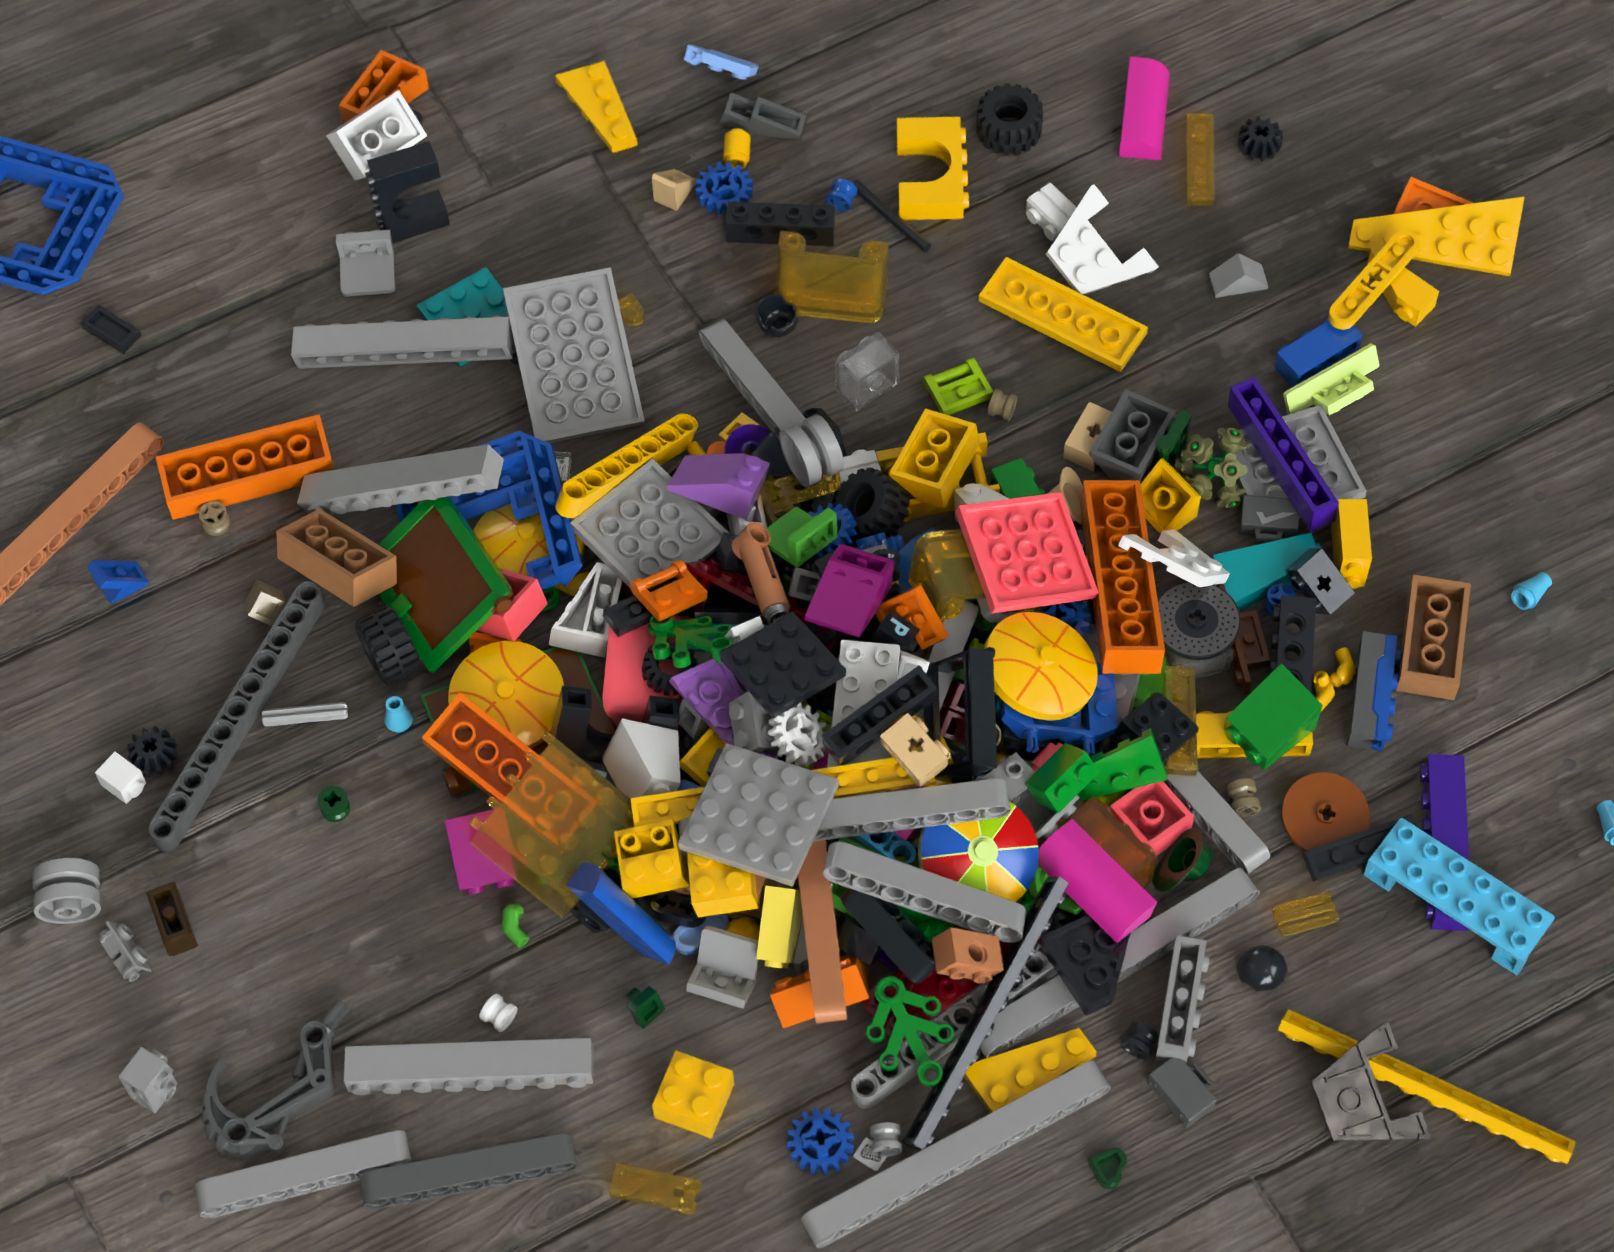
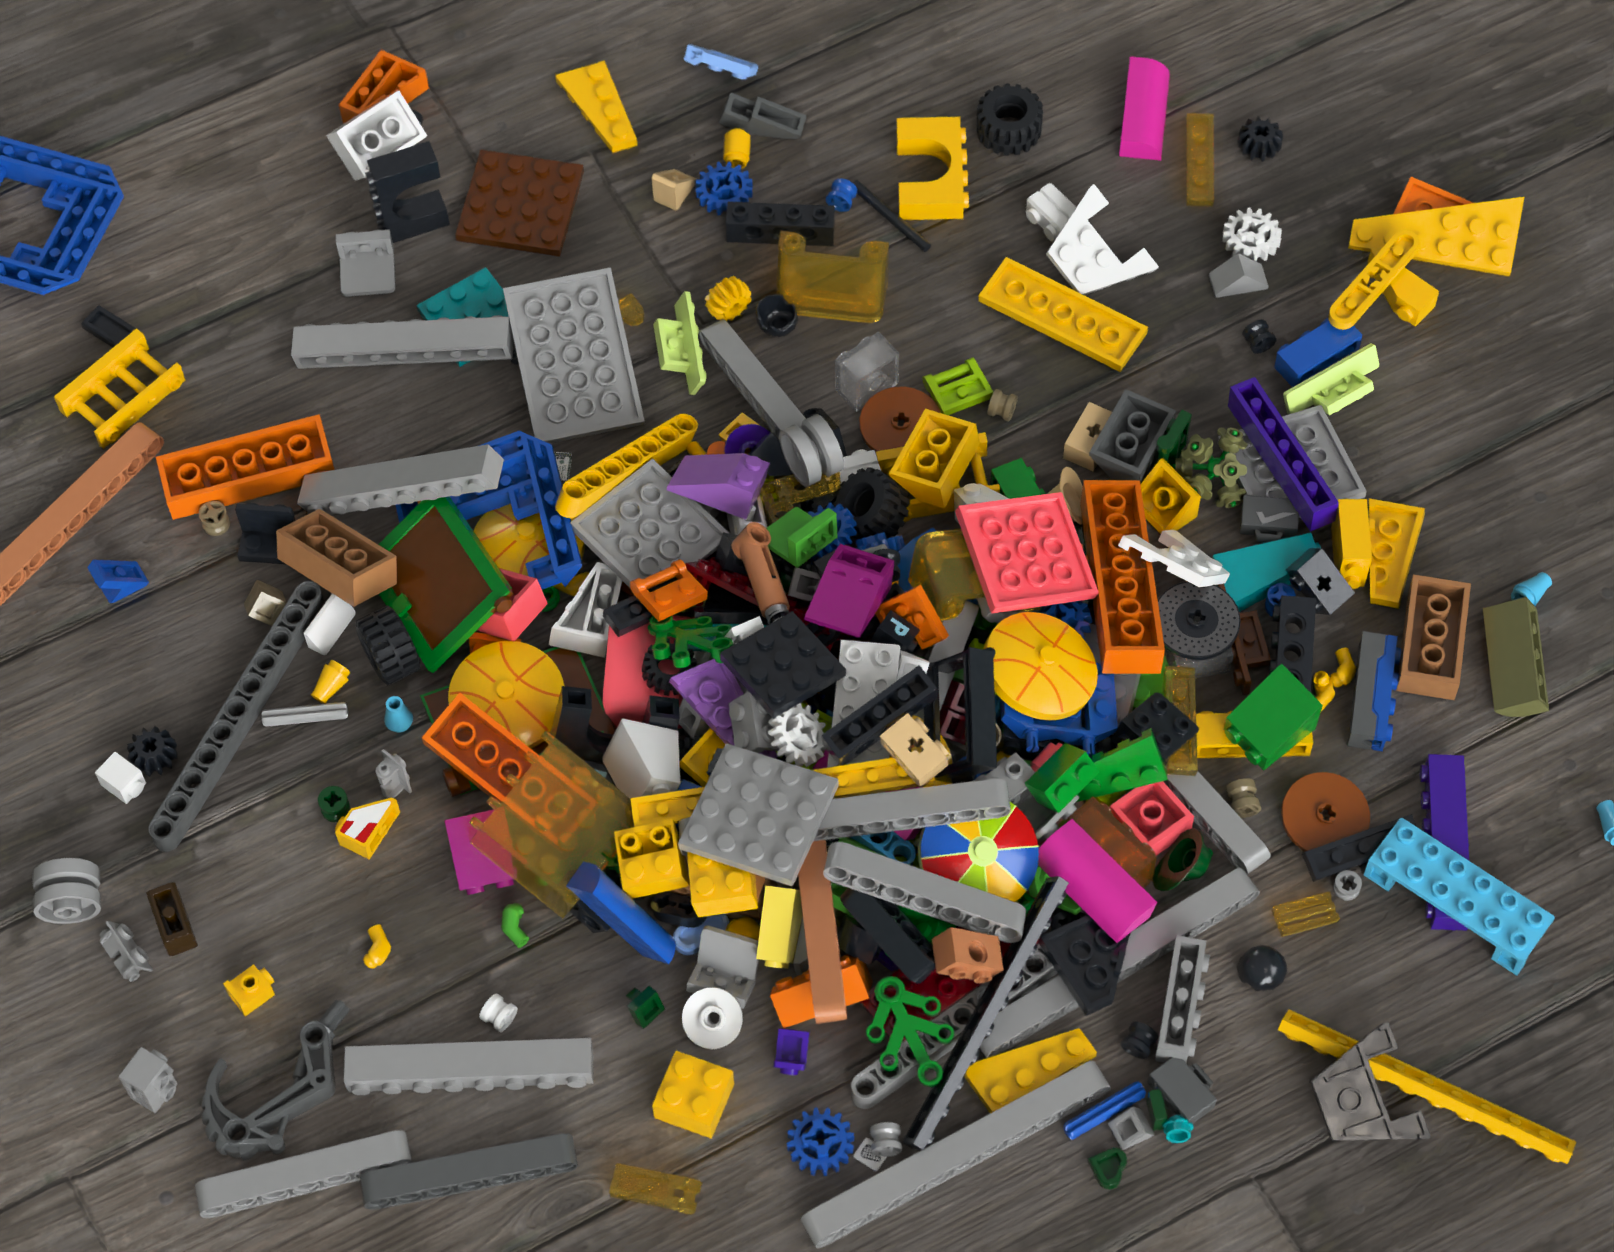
none -> yellow fence [54,328,185,449]
none -> yellow brick [223,964,275,1017]
none -> black bracket [235,503,296,565]
none -> white slope [304,594,356,655]
none -> yellow cone [311,660,350,704]
none -> slope [335,797,400,860]
none -> yellow arm [363,925,391,969]
none -> light grey hinge [376,749,412,798]
none -> reddish brown plate [455,150,584,257]
none -> yellowish green bracket [653,291,706,395]
none -> white dish [682,987,743,1049]
none -> yellow gear [705,276,752,321]
none -> dark purple bracket [773,1028,810,1075]
none -> dark orange piece [860,387,941,452]
none -> blue axle [1063,1081,1146,1140]
none -> light grey slope [1108,1107,1155,1150]
none -> dark green tile [1147,1089,1167,1131]
none -> teal plate [1163,1115,1194,1143]
none -> white gear [1222,208,1282,262]
none -> black wheel [1242,319,1277,354]
none -> light grey bush [1333,870,1362,901]
none -> yellow wing [1369,498,1425,609]
none -> olive brick [1483,597,1549,717]

